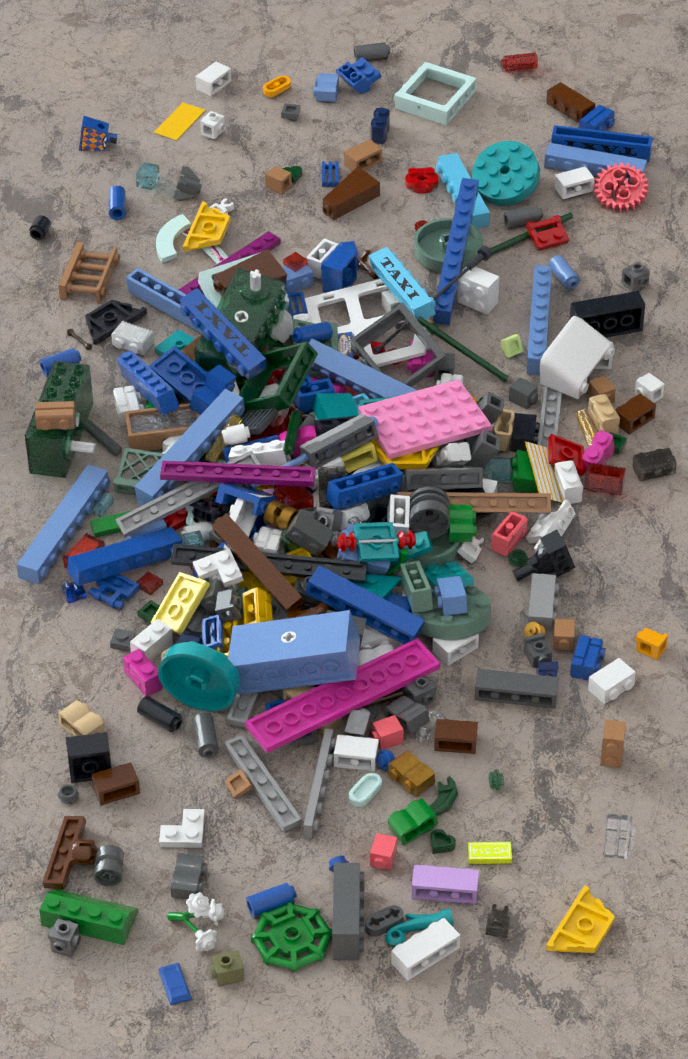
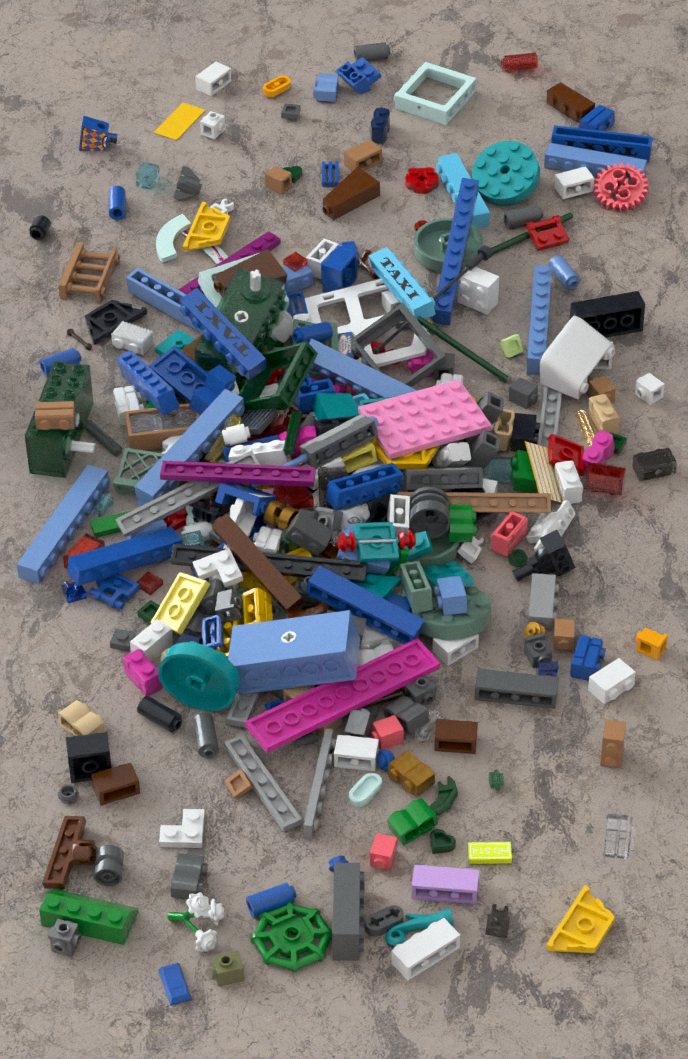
reddish brown brick [615,393,656,435] -> none
flat silver brick [621,261,650,292] -> none

